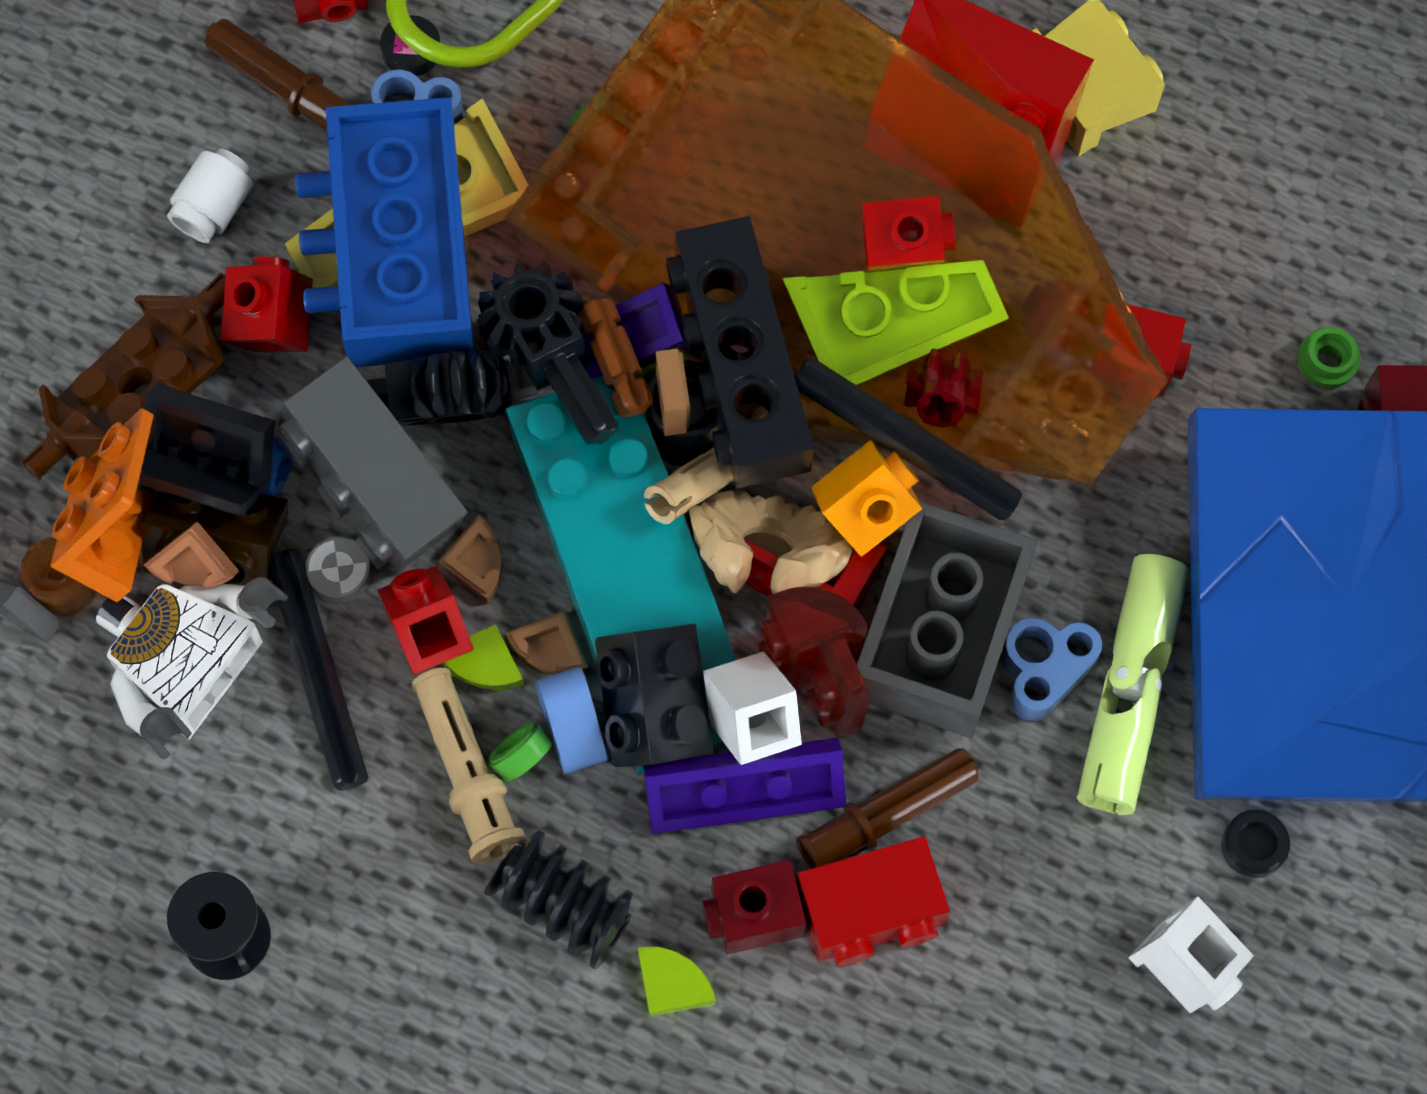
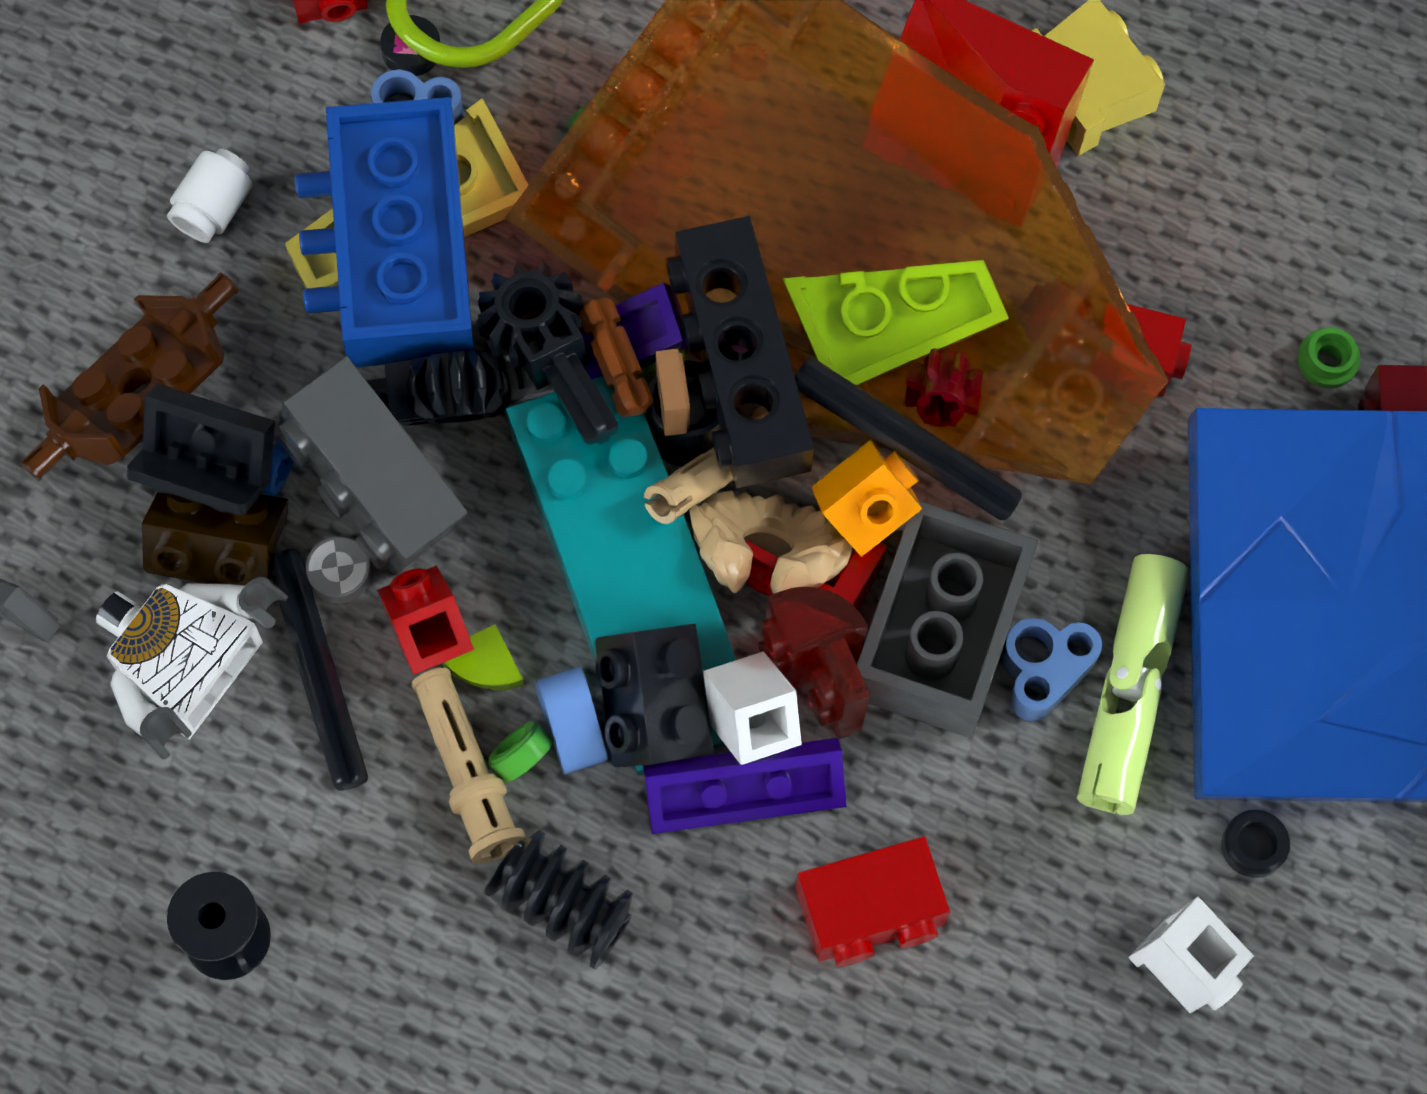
clear orange wheel [20,538,96,617] -> none
orange bracket [50,408,154,603] -> none
nougat tile [144,522,239,588] -> none
reddish brown axle [204,19,351,131] -> none
red brick [221,256,313,353] -> none
medium nougat tile [438,515,503,604] -> none
medium nougat tile [505,611,589,675] -> none
lime tile [637,947,716,1017] -> none
dark red brick [702,860,806,955] -> none
reddish brown axle [796,748,978,869] -> none
red brick [861,196,955,272] -> none

